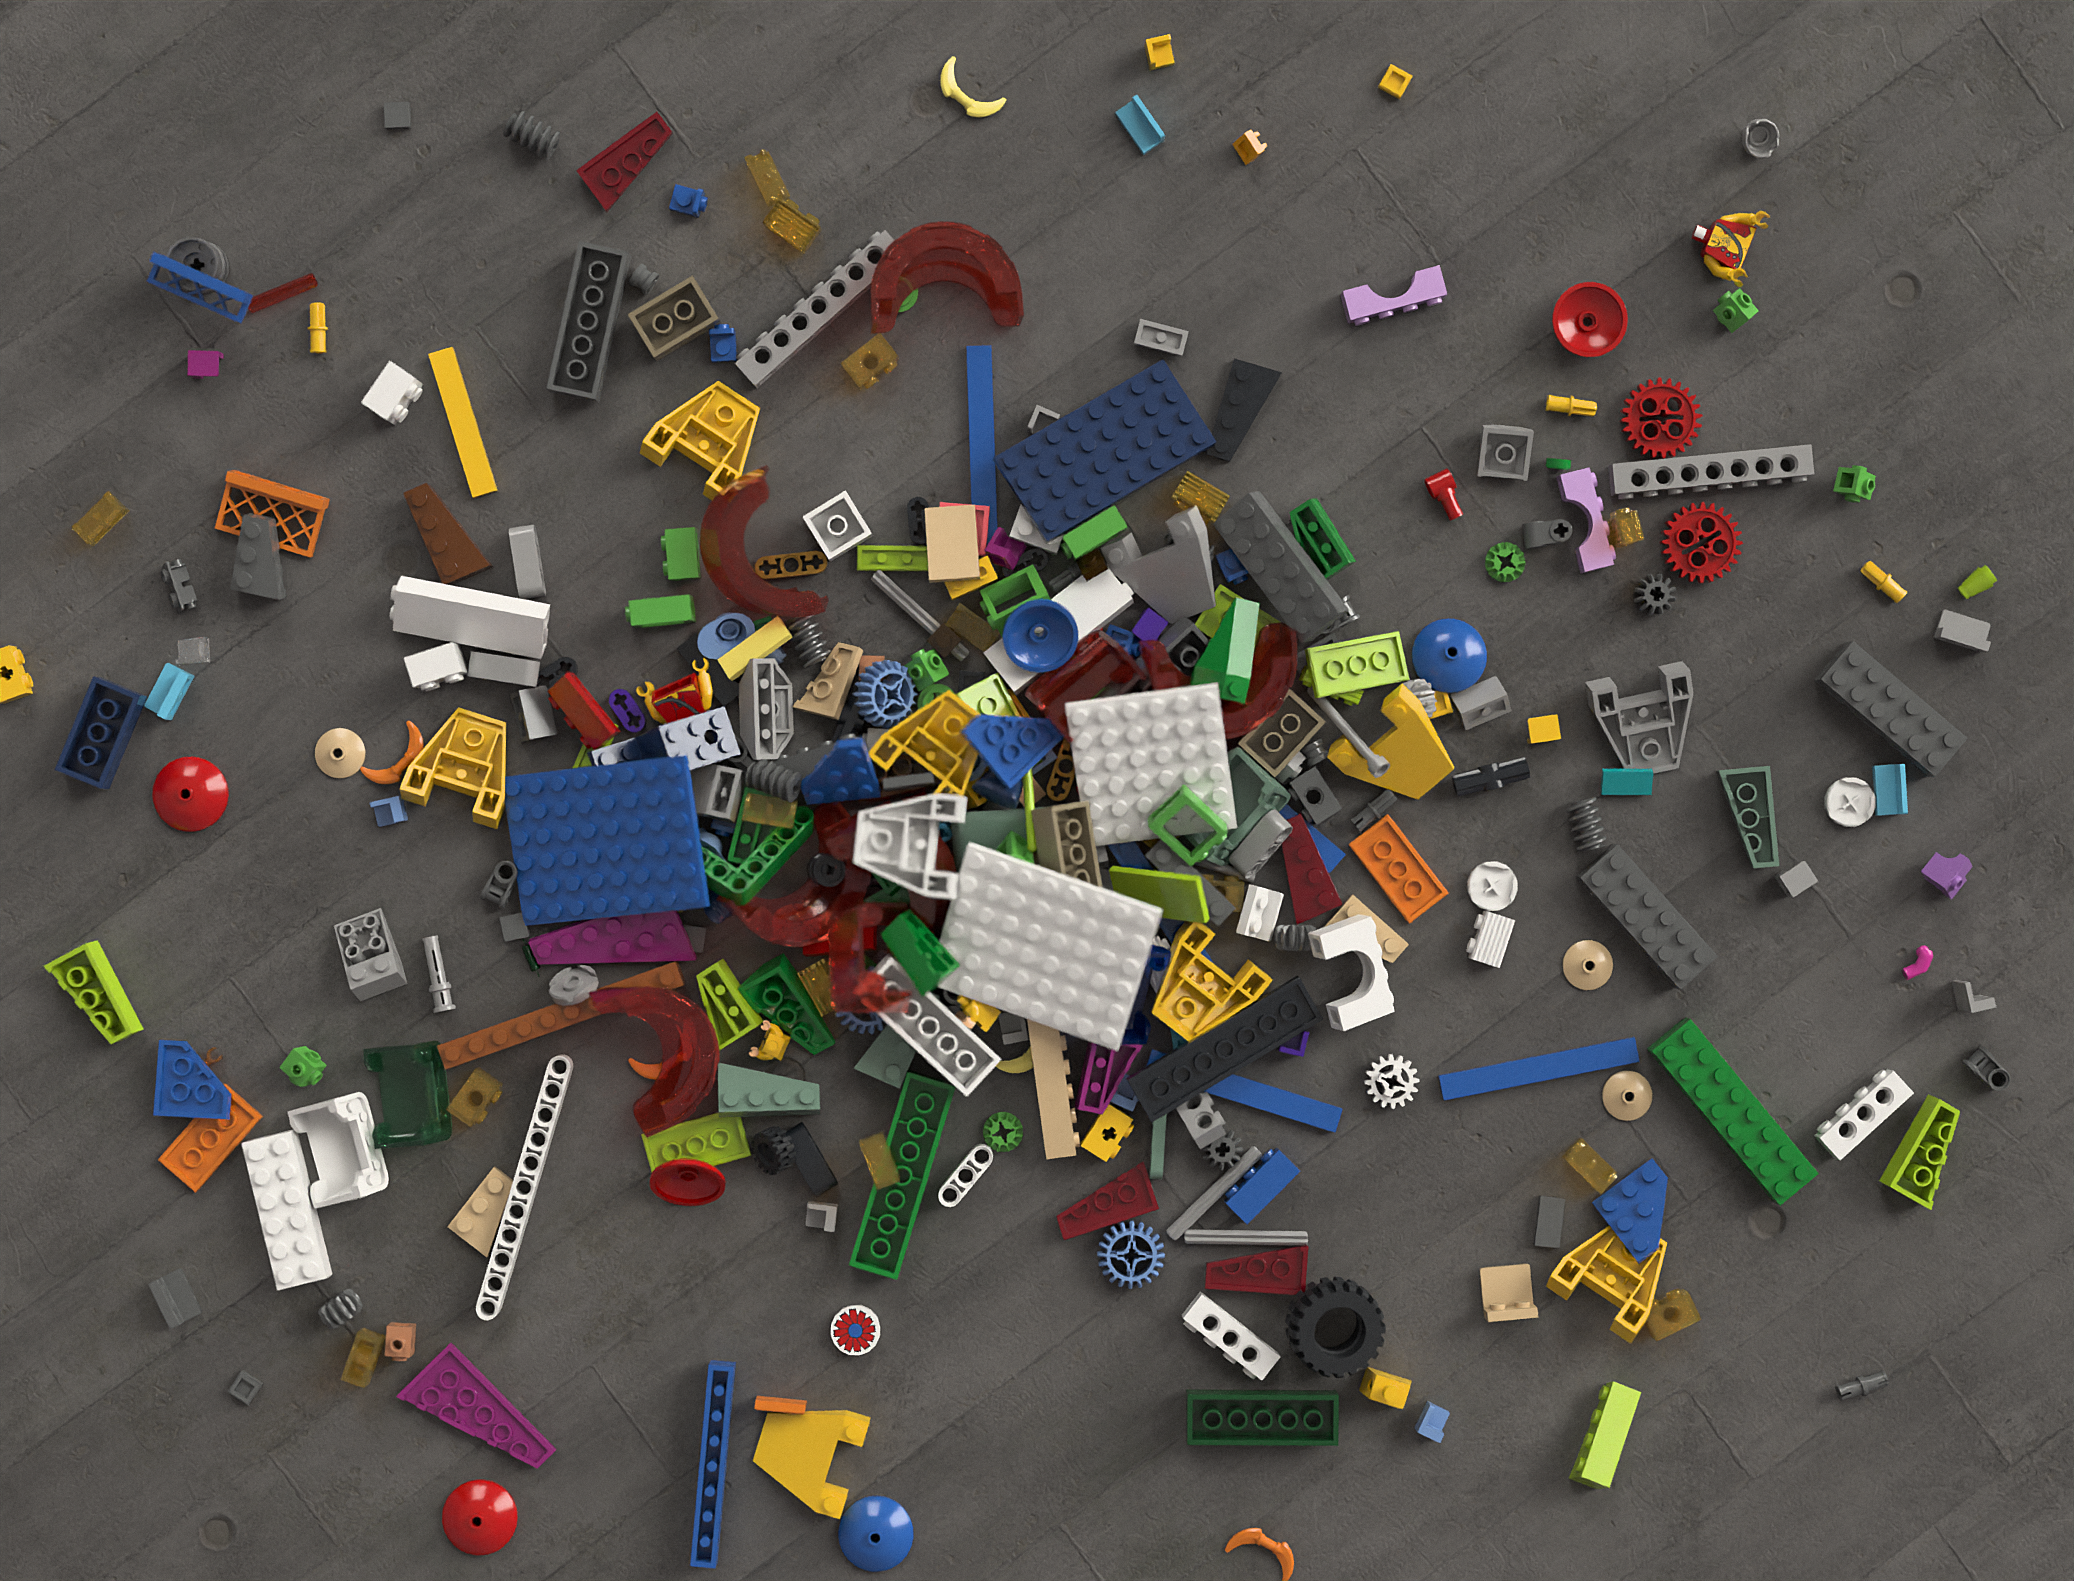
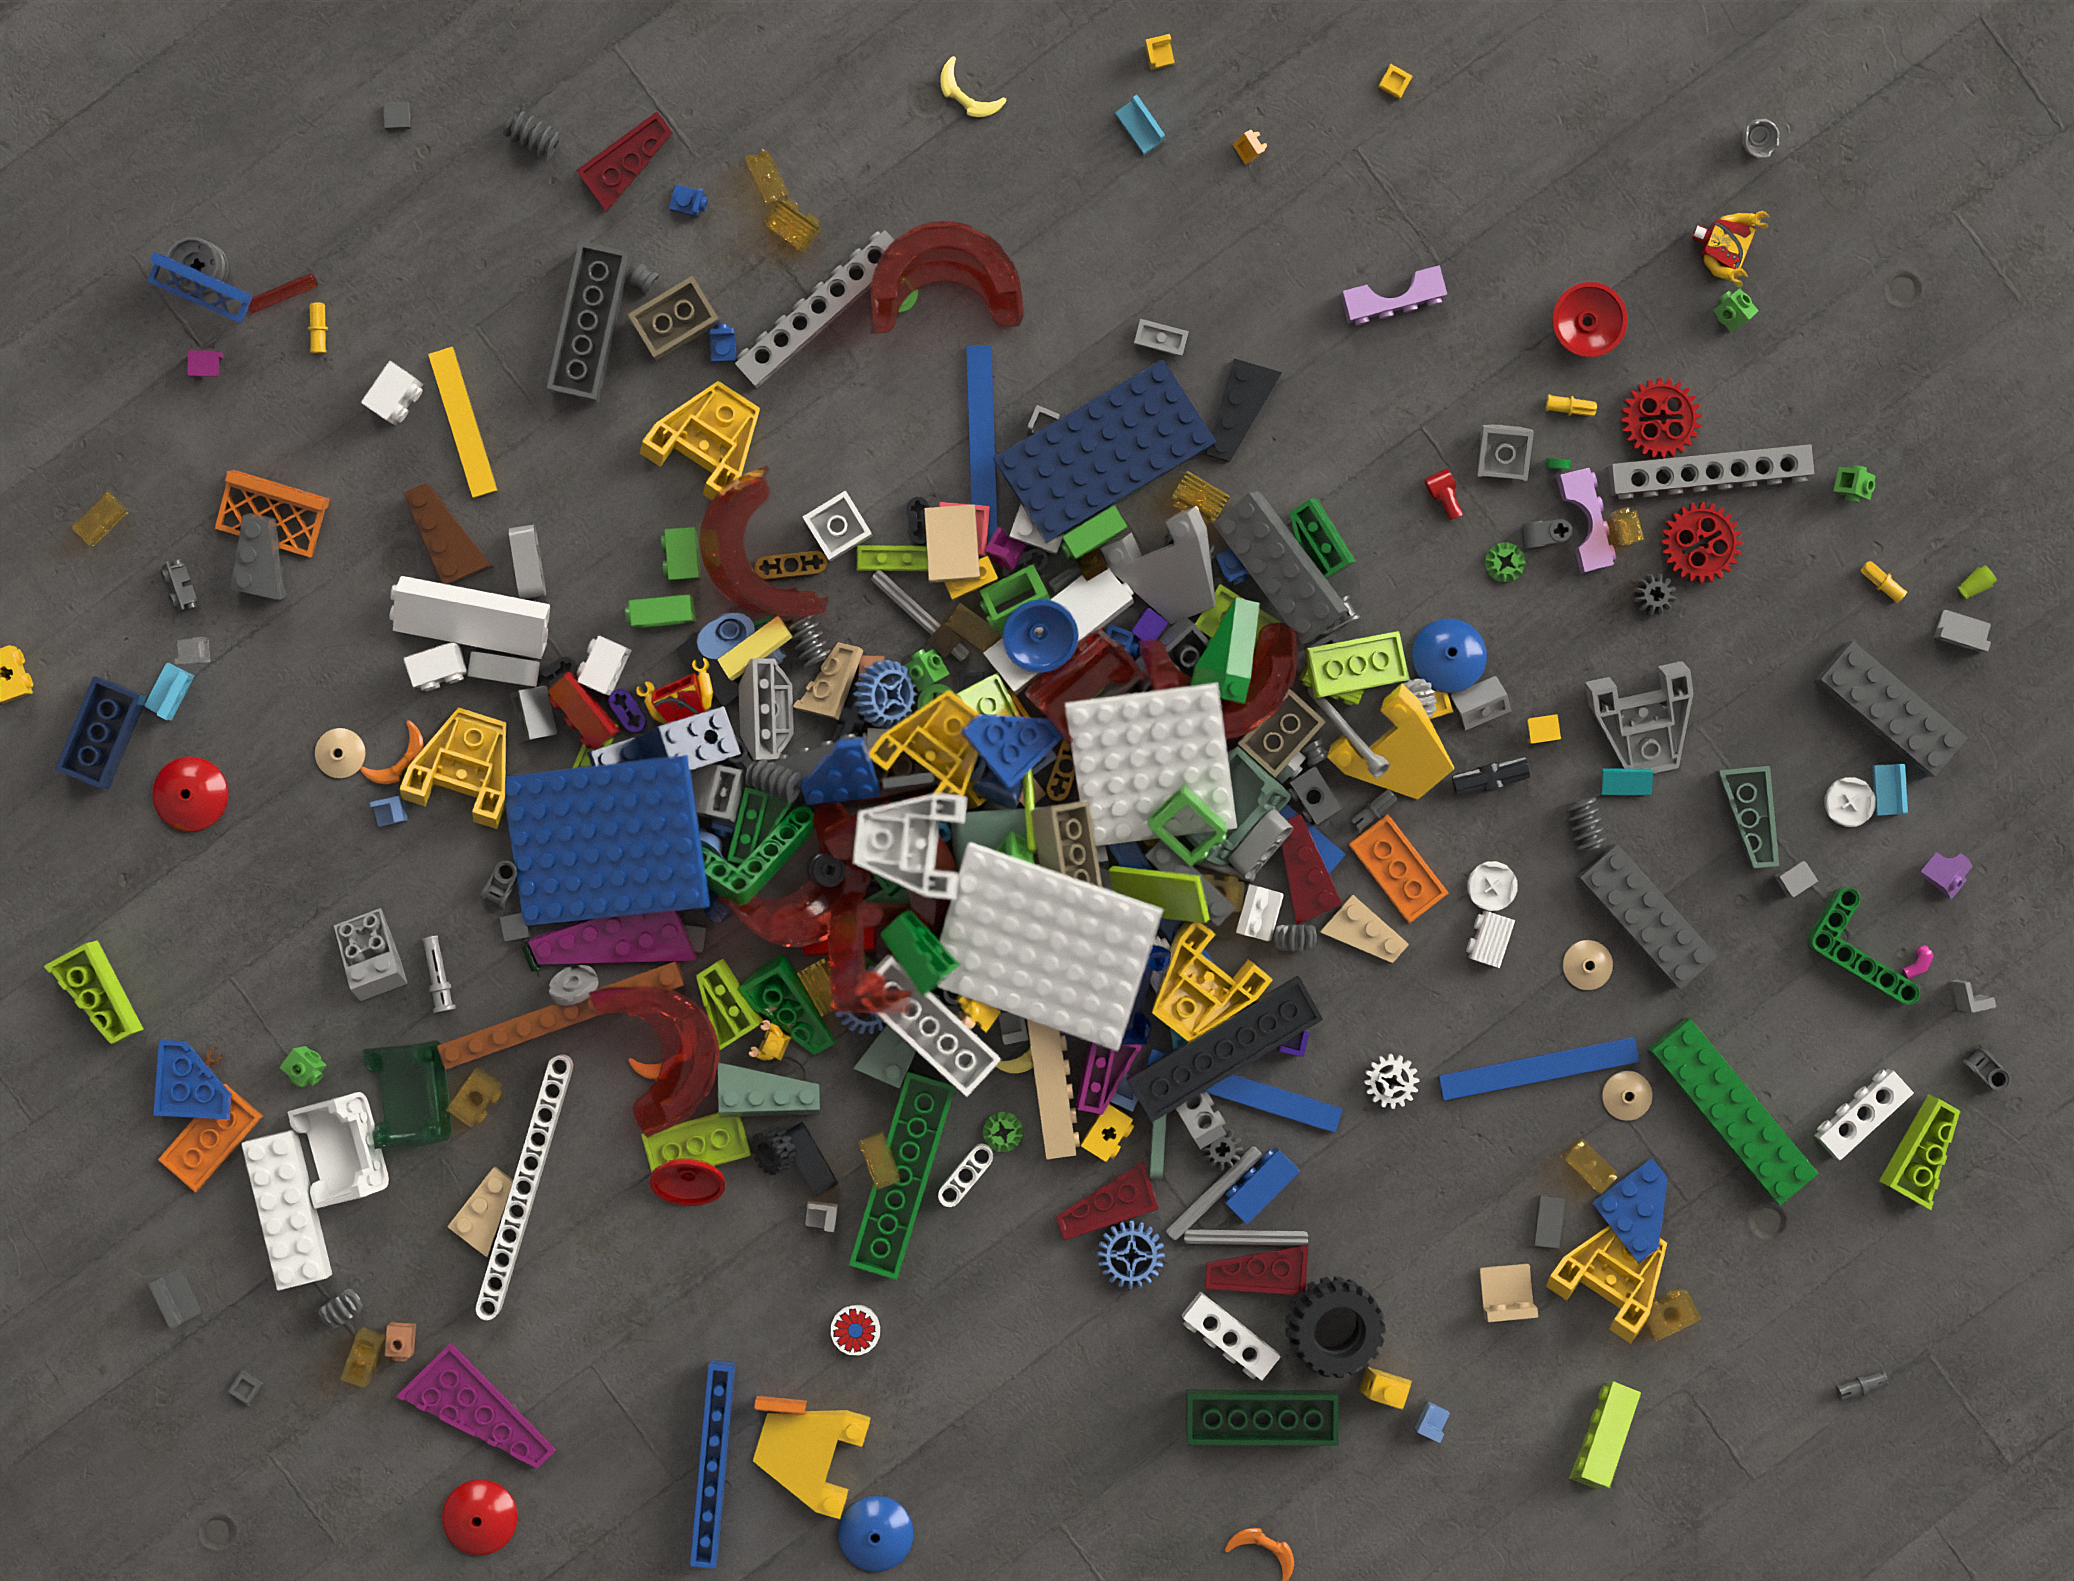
clear yellow hinge [742,793,798,829] -> none
clear yellow brick [840,333,899,390] -> none
white arch [1308,914,1395,1031] -> none
none -> white brick [577,635,632,695]
none -> green beam [1807,887,1920,1005]

